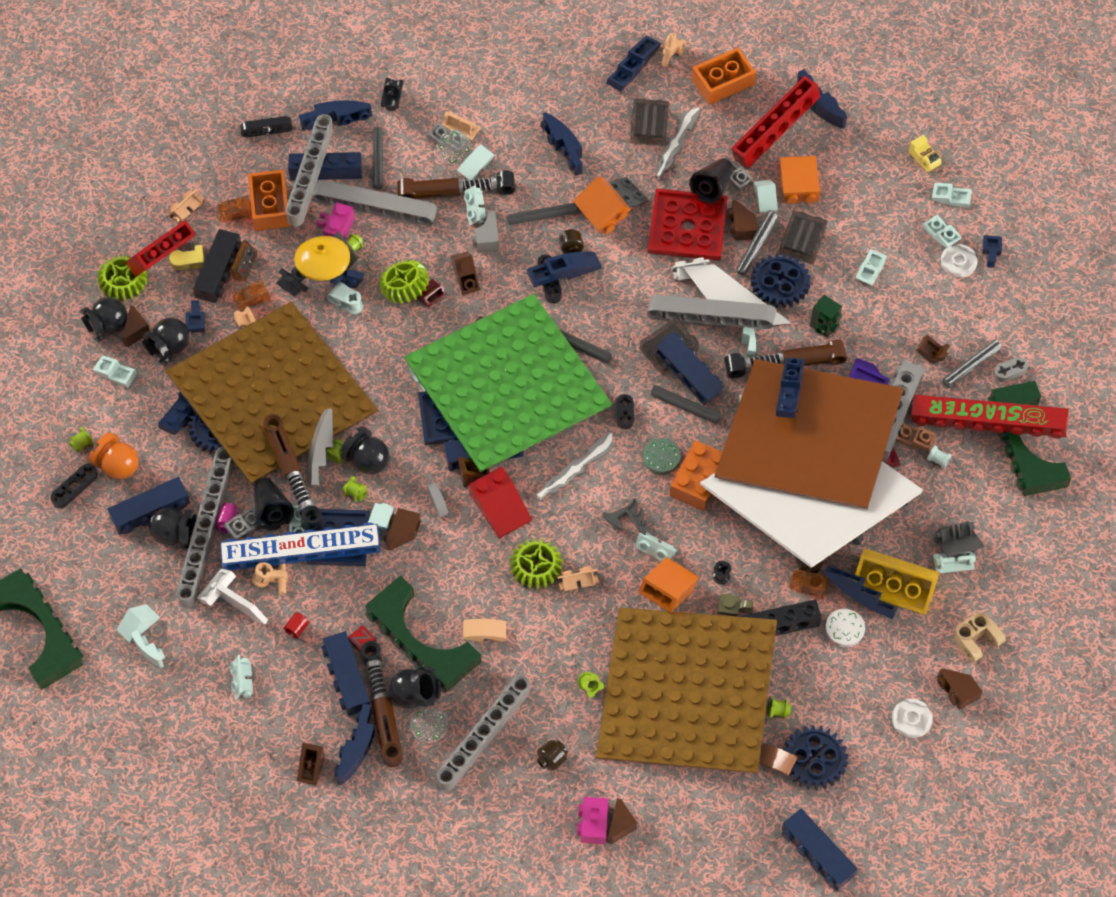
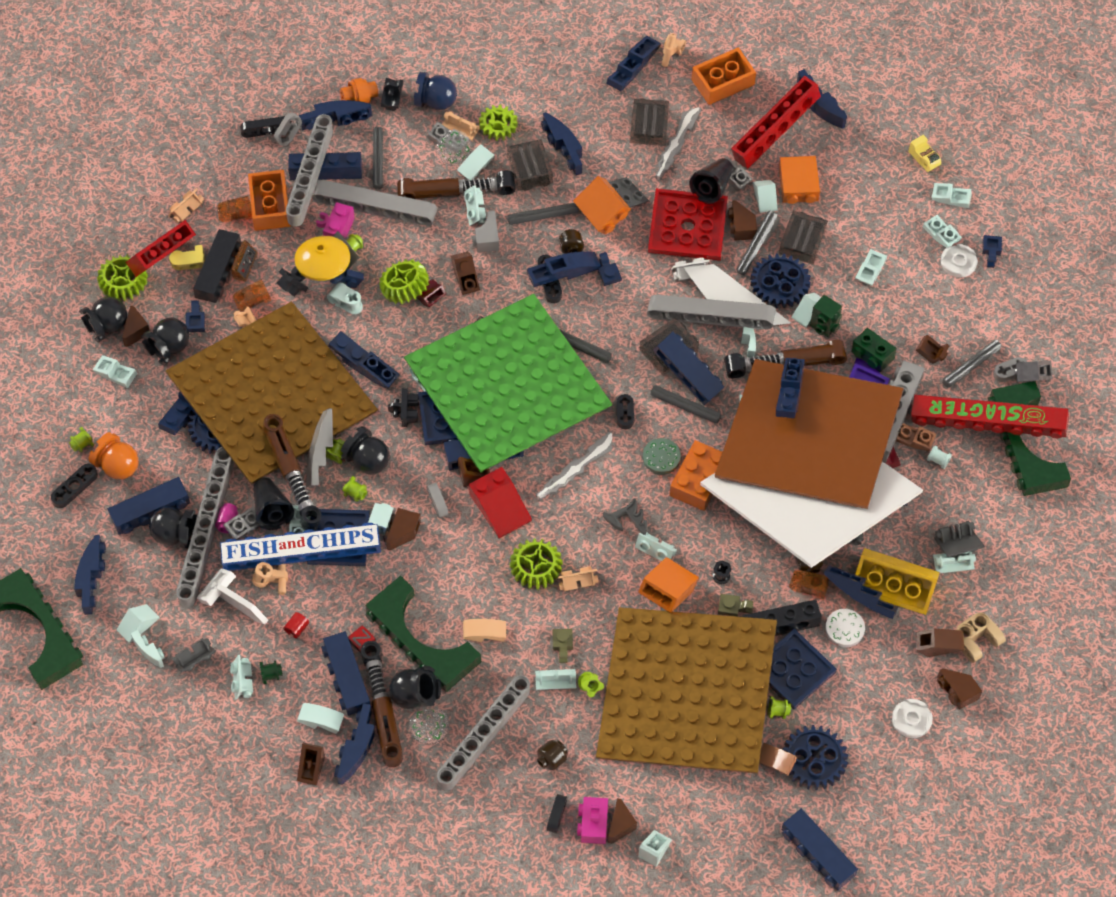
none -> dark blue slope [74,535,106,615]
none -> dark grey hinge [172,638,216,673]
none -> dark green brick [260,661,283,685]
none -> light grey beam [274,113,302,146]
none -> light aqua slope [297,703,344,734]
none -> dark blue slope [328,331,400,389]
none -> orange piece [340,77,379,103]
none -> black hips [388,388,419,427]
none -> dark blue tile [414,72,457,110]
none -> lime gear [479,104,518,141]
none -> clear smoke brick [507,139,553,191]
none -> light aqua hinge [535,669,576,690]
none -> black beam [547,794,568,833]
none -> olive plate [552,629,573,663]
none -> dark blue plate [598,252,622,286]
none -> light aqua slope [638,830,672,867]
none -> dark blue plate [769,628,837,710]
none -> light aqua slope [791,293,821,328]
none -> dark green brick [851,328,897,372]
none -> reddish brown slope [916,628,964,657]
none -> flat silver slope [1015,361,1053,382]

